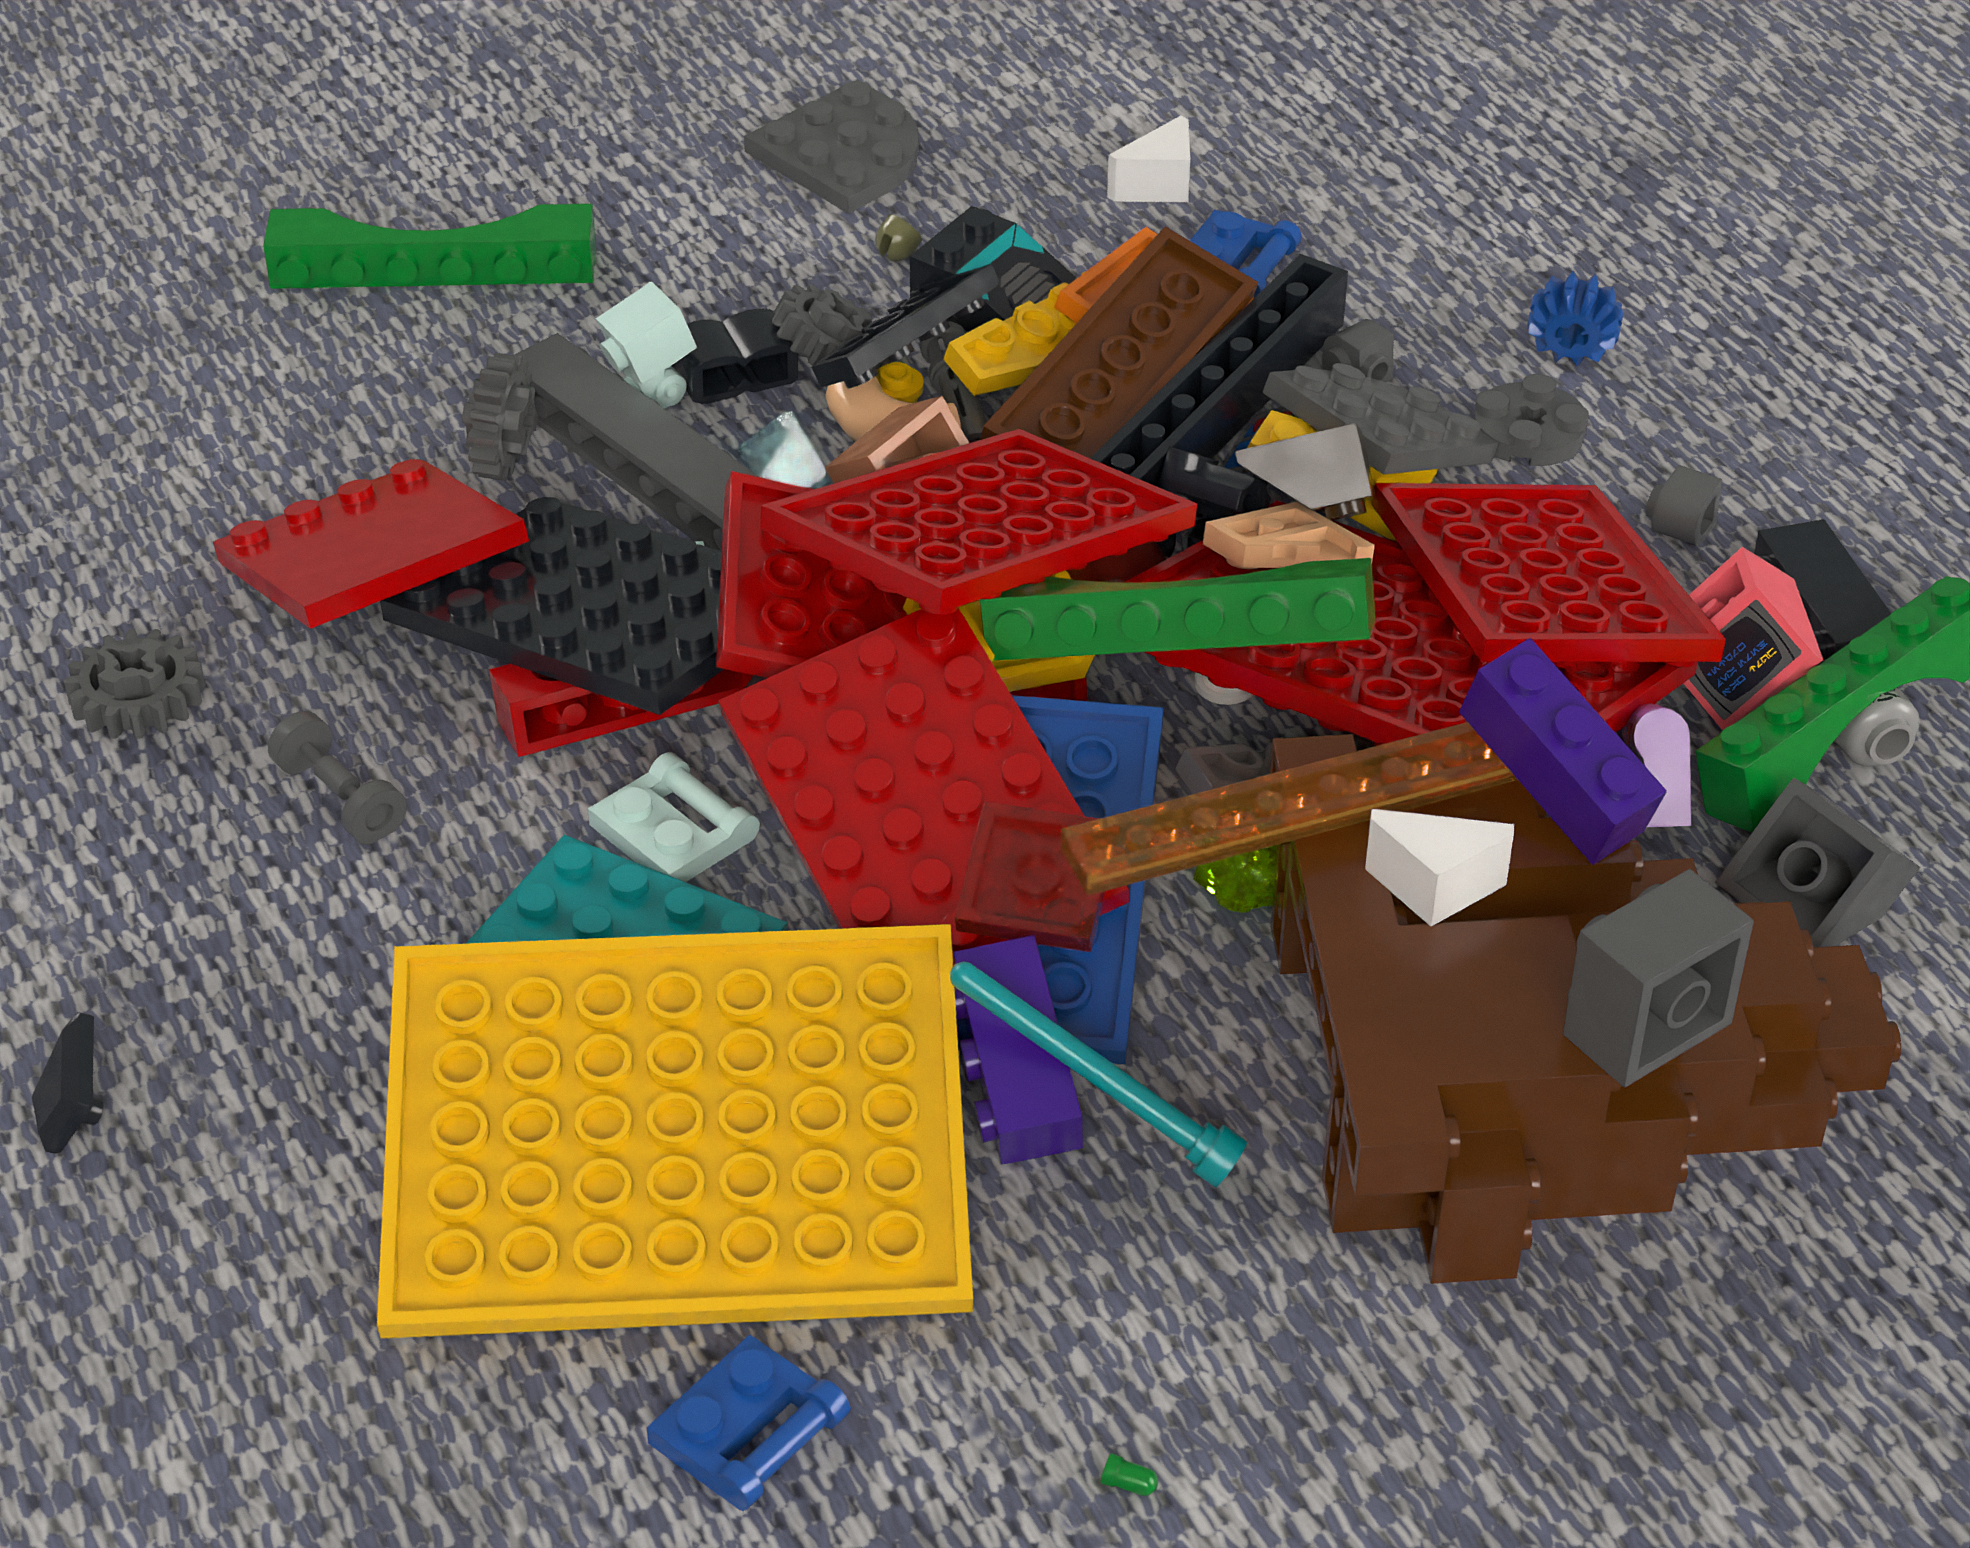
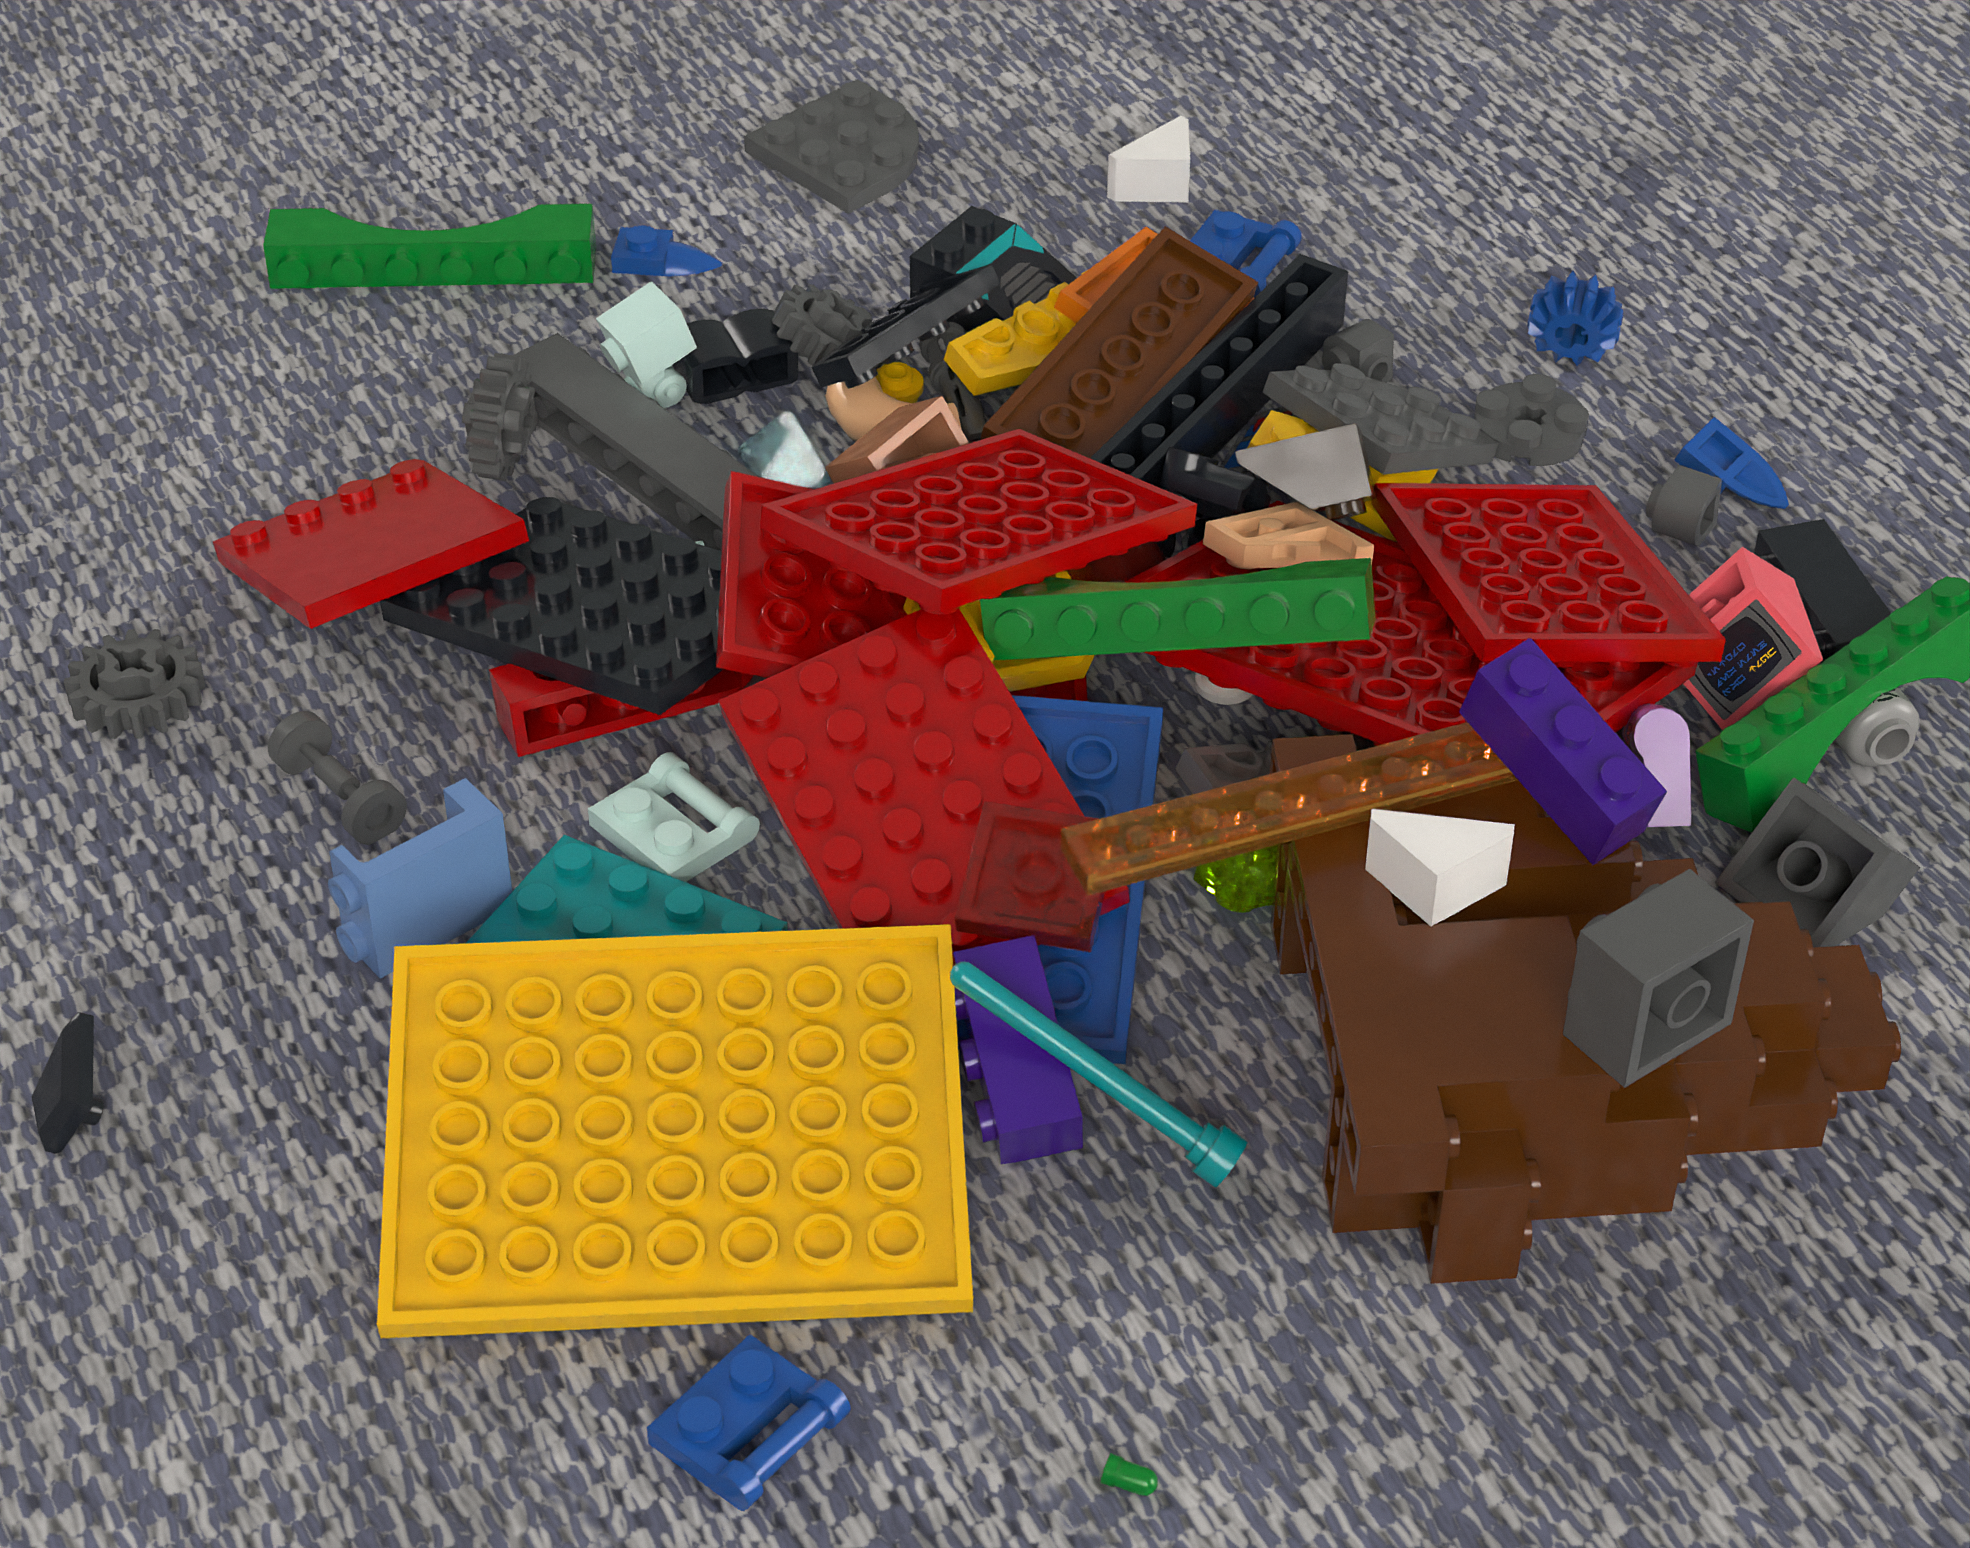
olive hinge [875,214,922,261] -> none
none -> medium blue panel [328,778,512,979]
none -> blue plate [611,225,722,276]
none -> blue plate [1674,417,1789,509]

